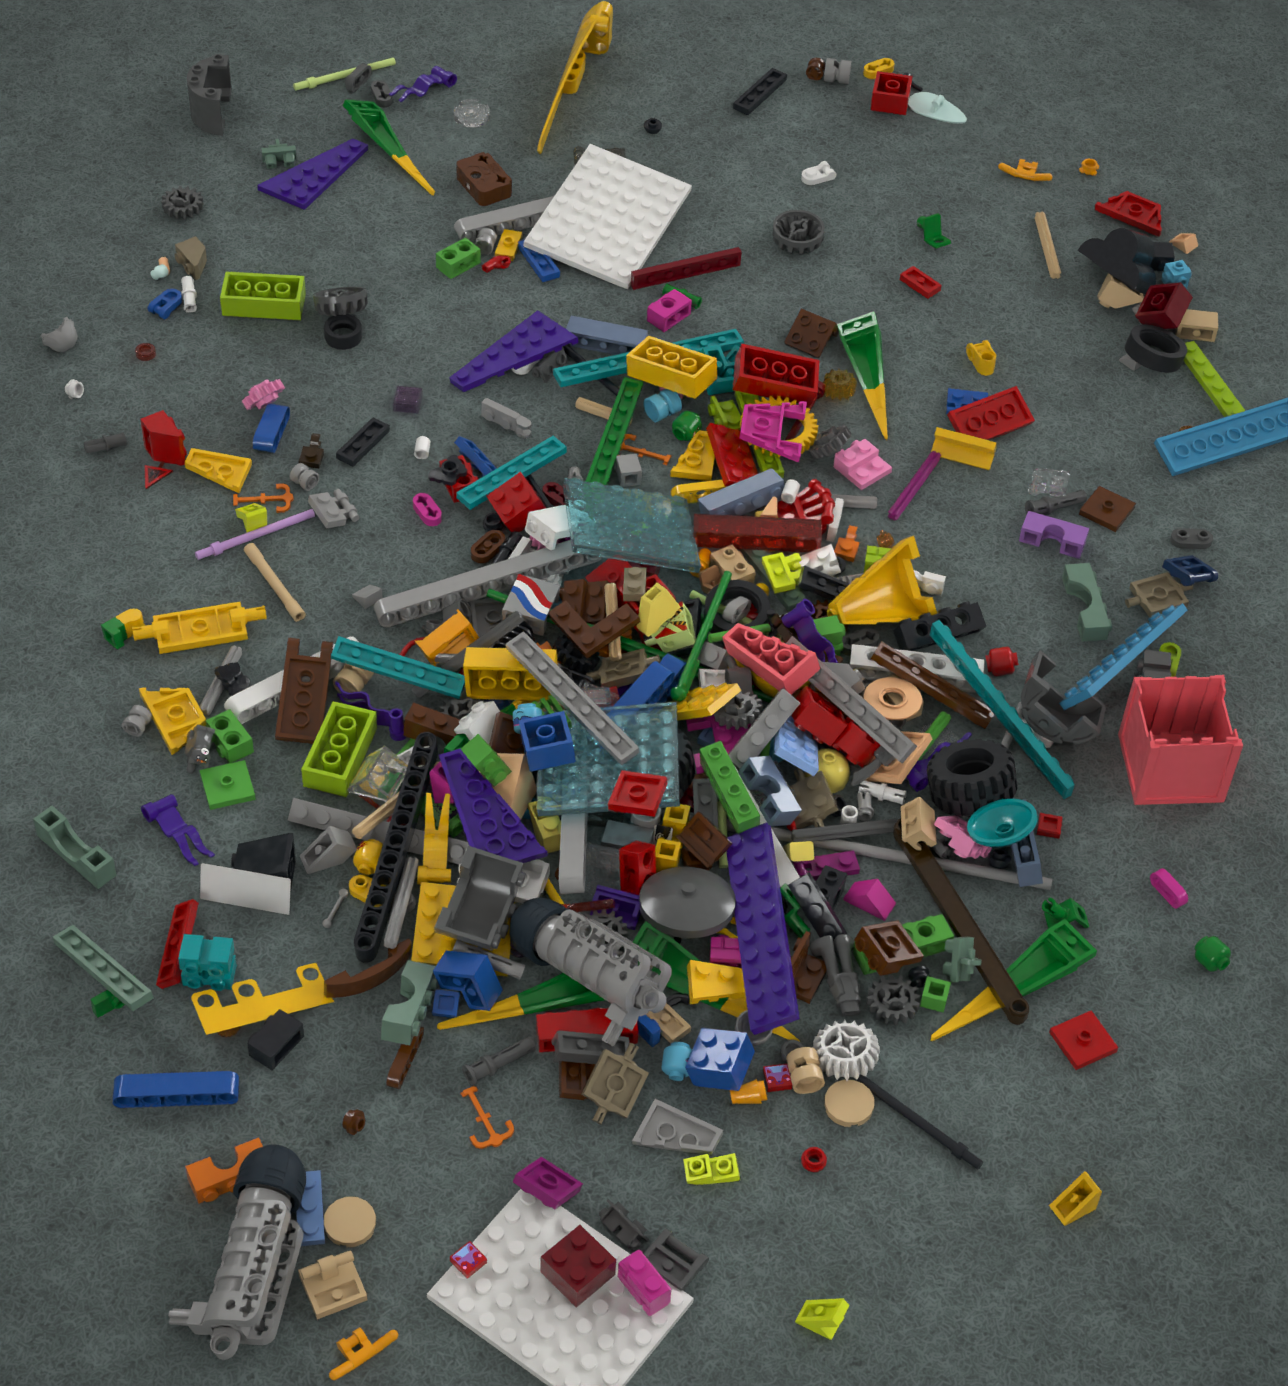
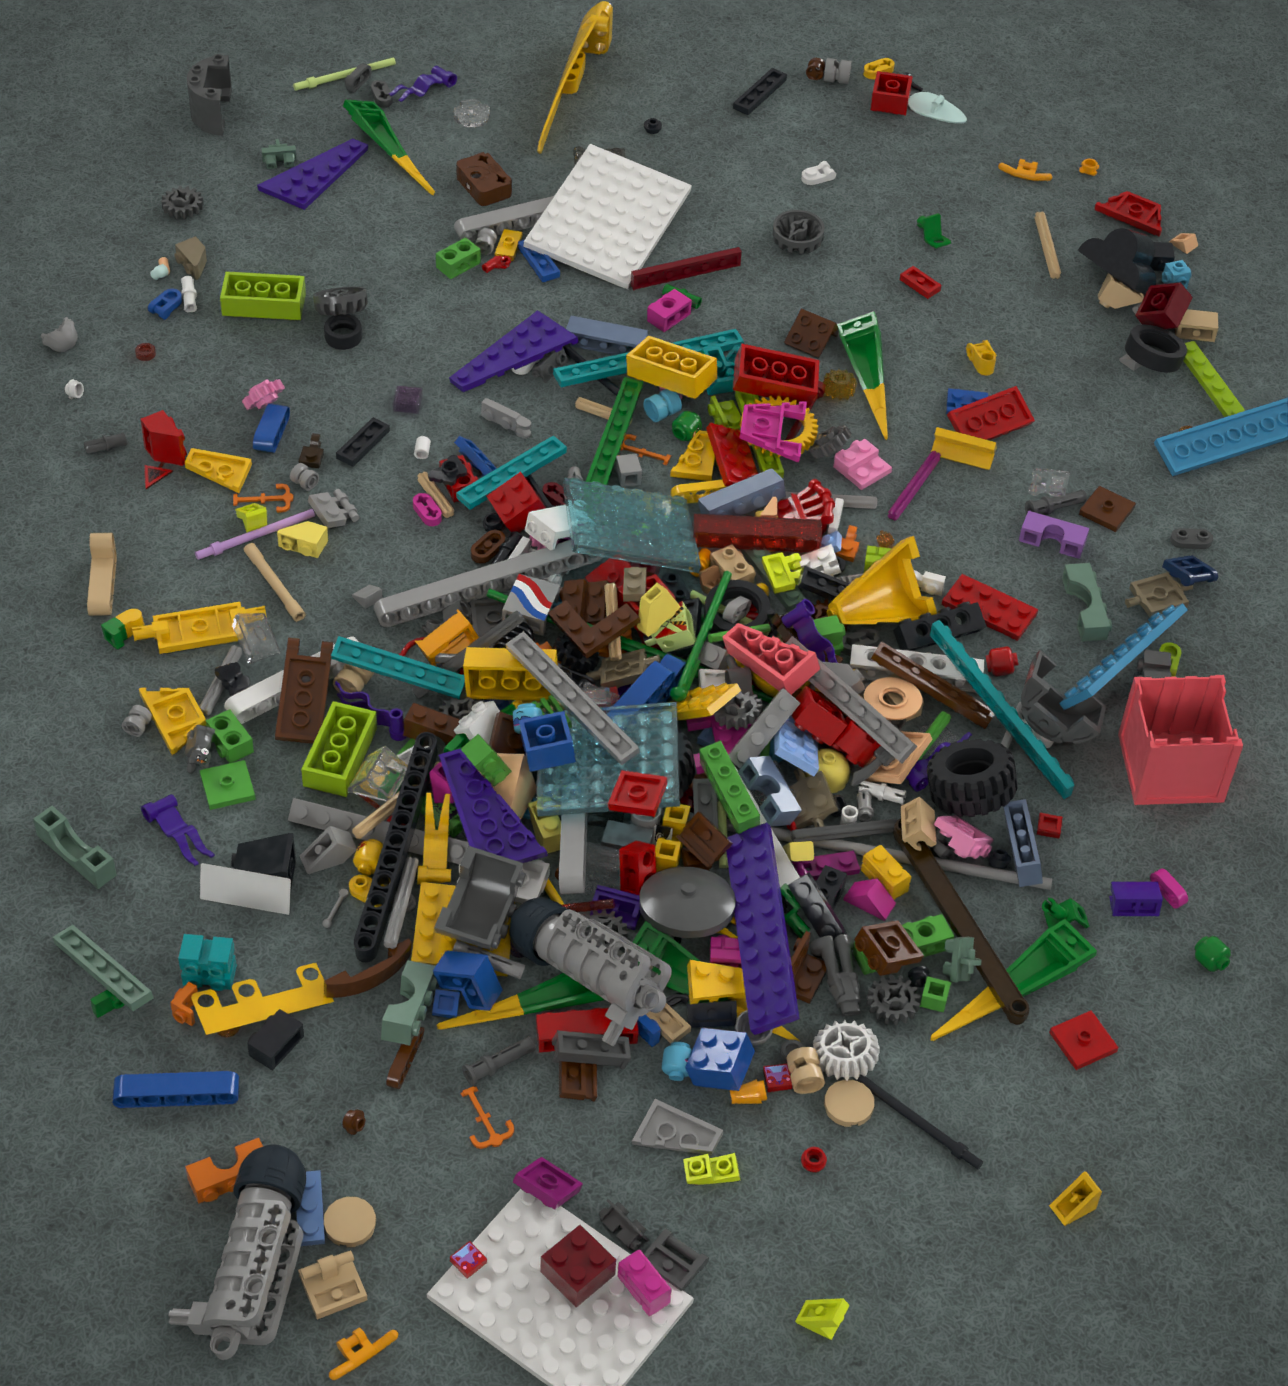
red plate [156,899,199,989] -> none
dark tan plate [581,1043,649,1125] -> none
white hinge [781,480,800,503] -> none
teal dish [967,799,1038,847] -> none
none -> tan beam [87,533,117,616]
none -> orange bracket [170,982,199,1026]
none -> clear slope [232,613,281,664]
none -> light yellow slope [277,521,328,558]
none -> tan axle [418,472,454,518]
none -> black plate [661,573,690,603]
none -> black plate [686,999,737,1028]
none -> light blue plate [819,531,842,553]
none -> yellow brick [861,845,911,900]
none -> red plate [941,574,1038,641]
none -> dark purple hinge [1109,882,1163,916]

